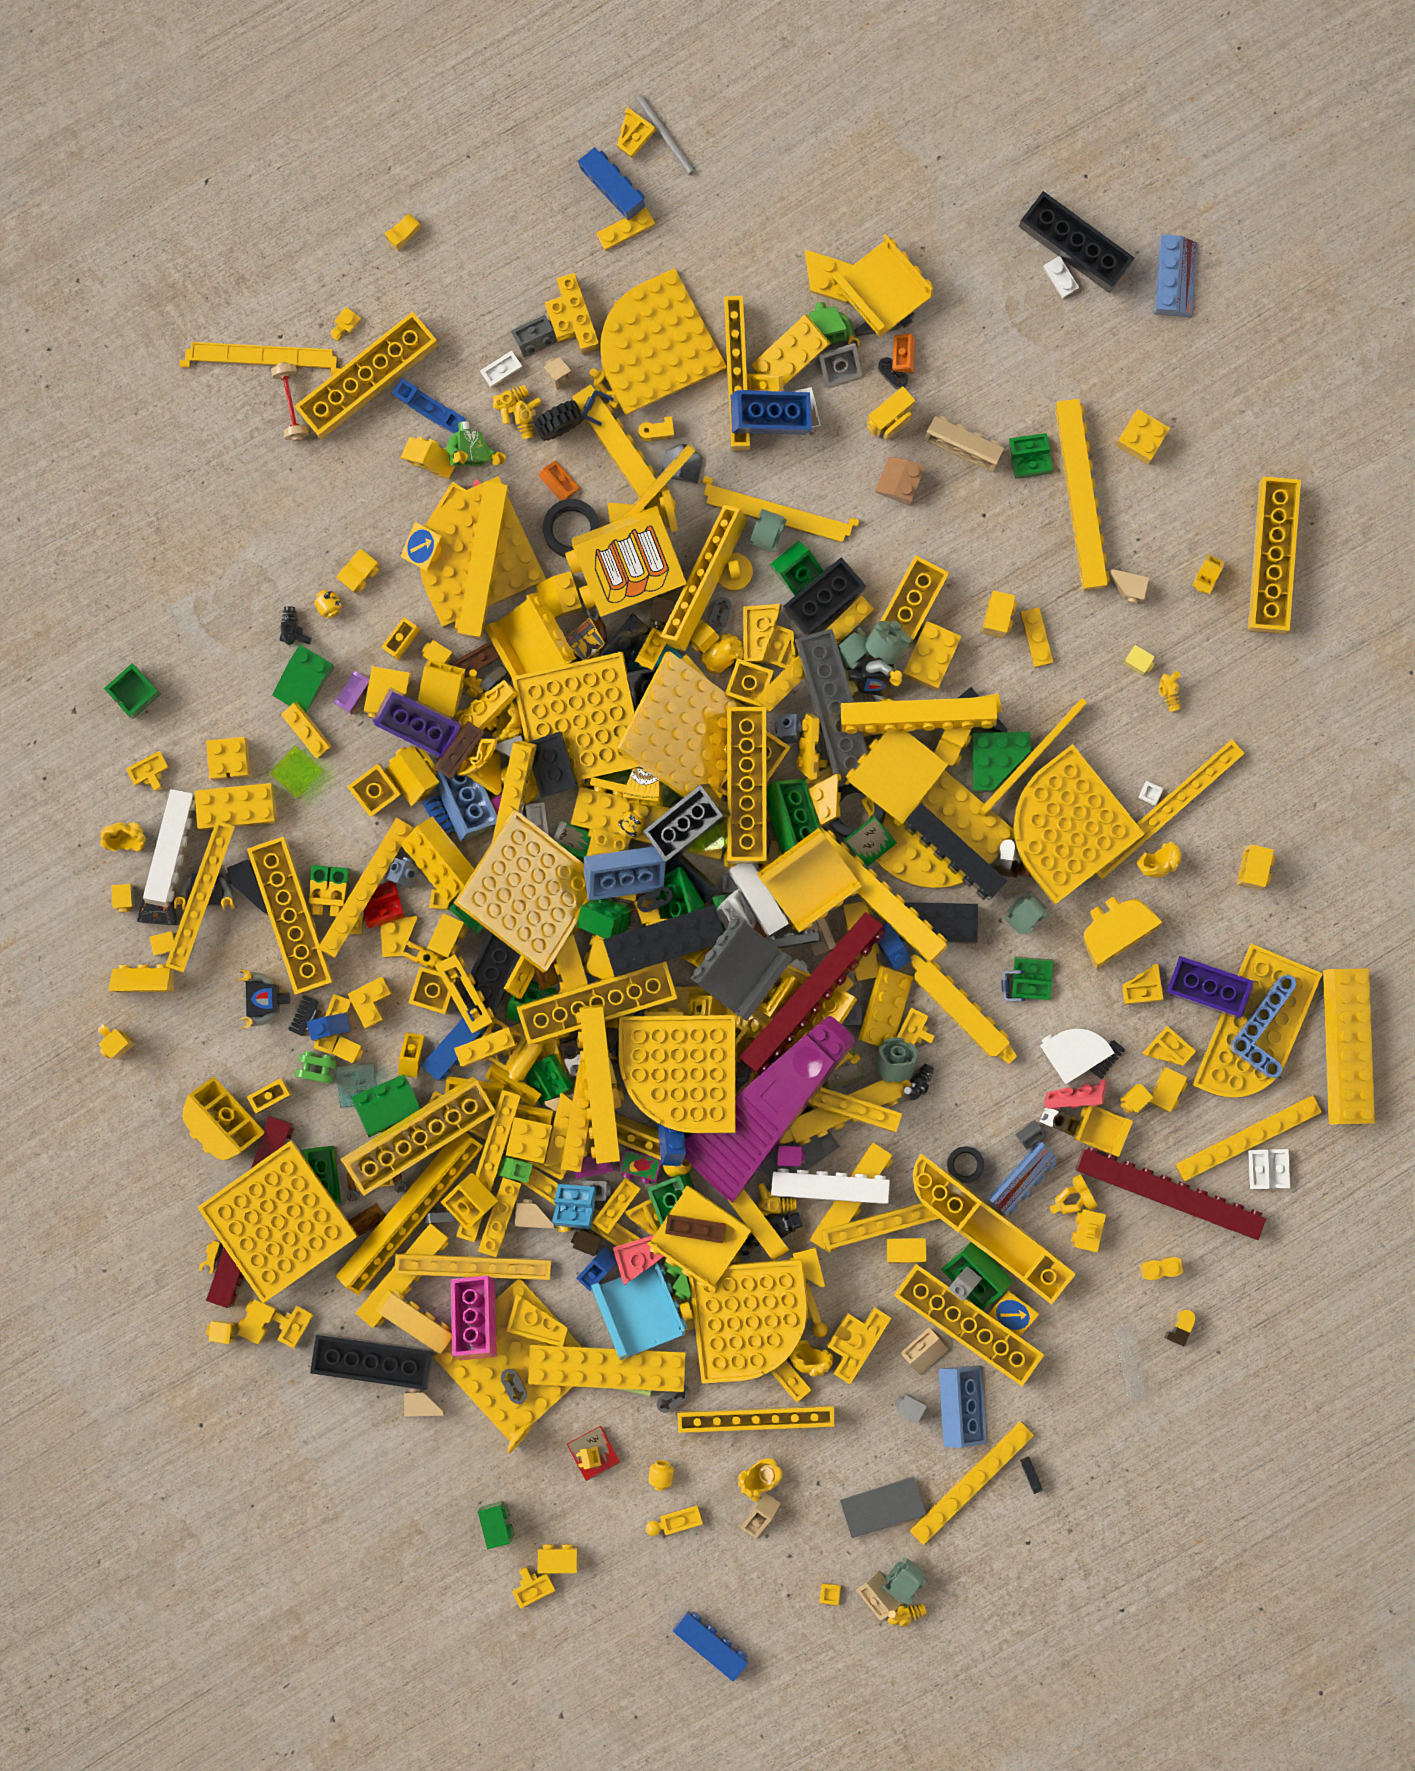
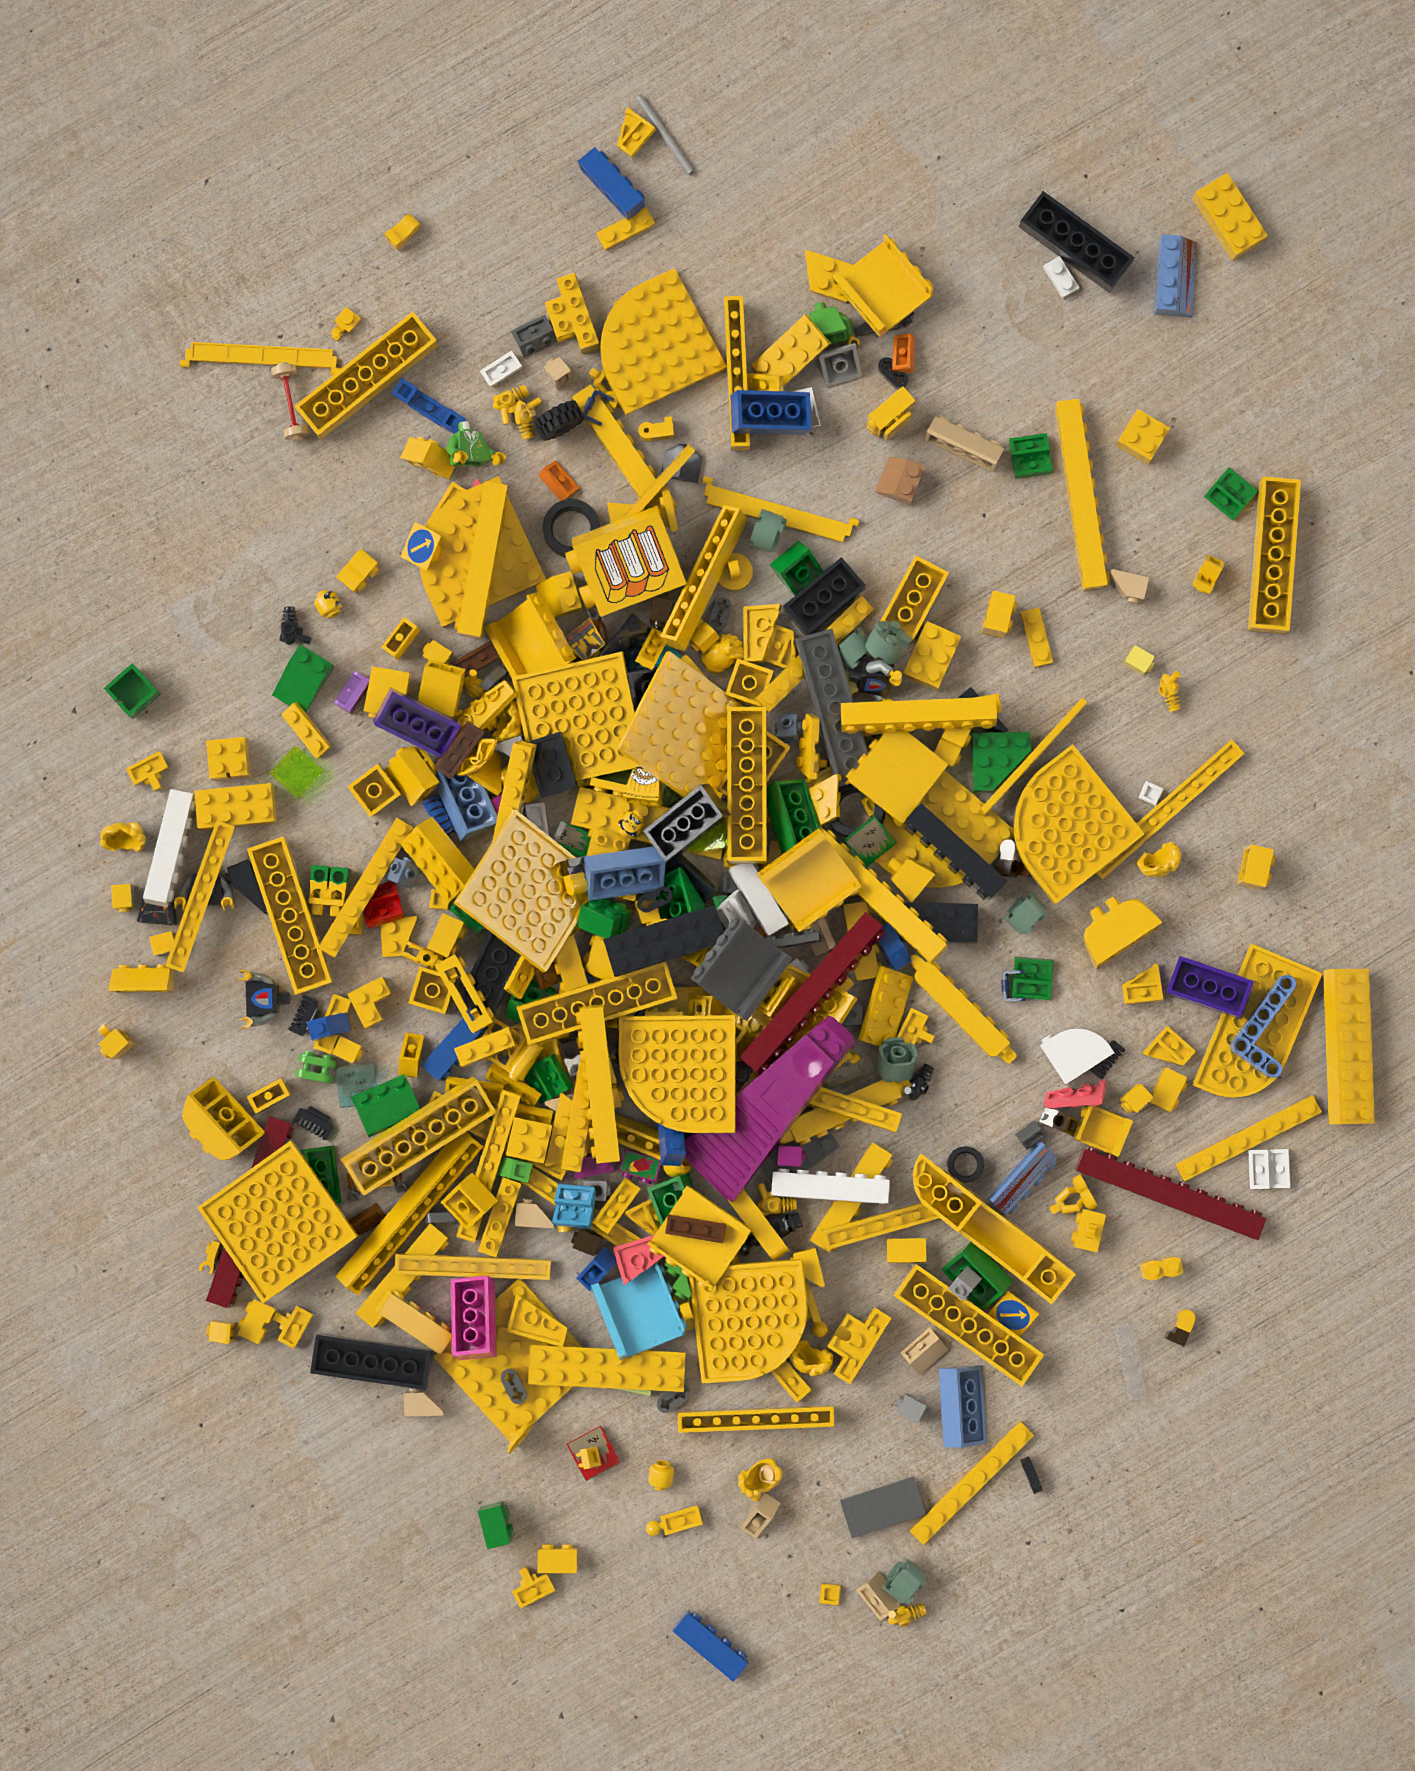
none -> black piece [293,1106,333,1140]
none -> leg [559,857,588,896]
none -> yellow torso [887,856,935,902]
none -> yellow brick [1192,172,1268,261]
none -> green slope [1204,467,1258,521]

